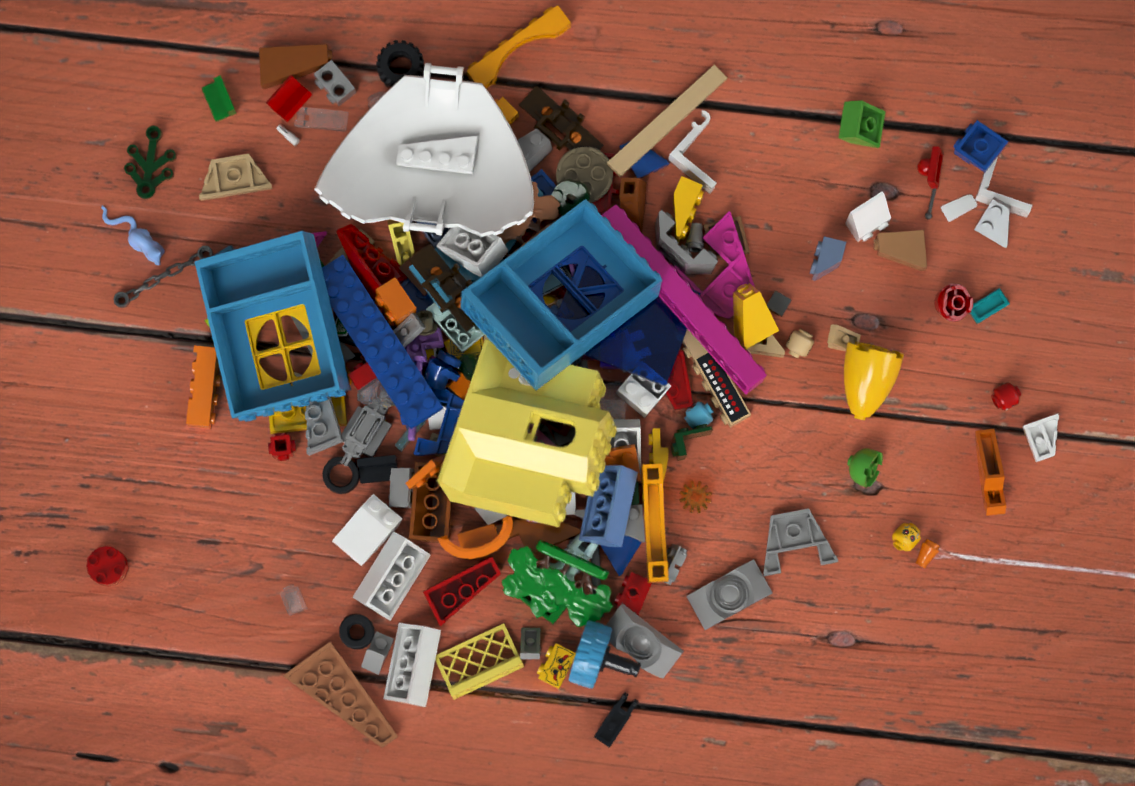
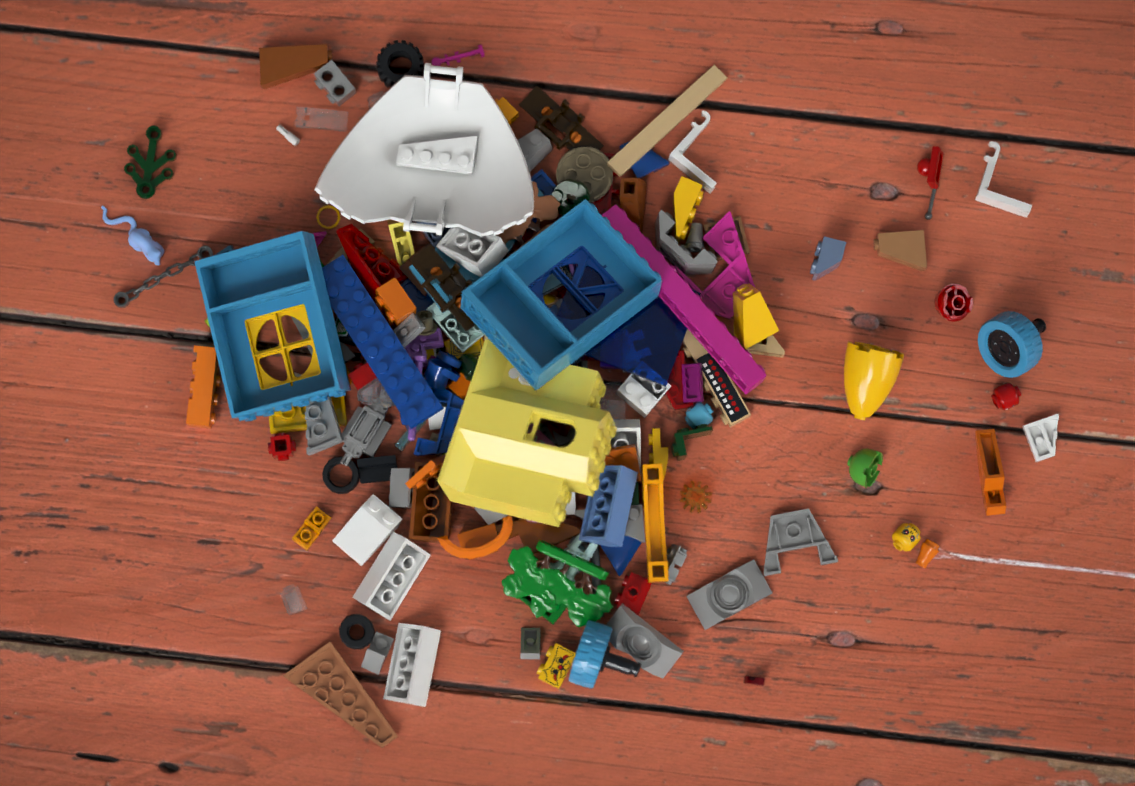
red brick [87,546,129,587] -> none
tan wing [199,154,273,201] -> none
green panel [202,75,237,122] -> none
red panel [266,75,313,123] -> none
red wedge [423,556,501,626] -> none
light yellow fence [436,624,524,700] -> none
light orange arch [467,5,571,89] -> none
black hinge [594,693,639,748] -> none
dark grey tile [767,291,792,317] -> none
tan head [786,329,814,358] -> none
tan slope [827,325,861,351] -> none
bright green slope [838,100,886,148] -> none
white slope [845,191,891,242] -> none
white sticker [941,194,977,222] -> none
blue plate [954,120,1008,173] -> none
teal tile [970,288,1010,324] -> none
wing [974,197,1011,248] -> none
none -> light orange slope [292,506,331,551]
none -> yellow piece [316,205,340,229]
none -> dark pink piece [431,44,485,66]
none -> magenta plate [682,363,704,403]
none -> dark red tile [744,676,765,686]
none -> dark azure wheel [978,311,1046,378]

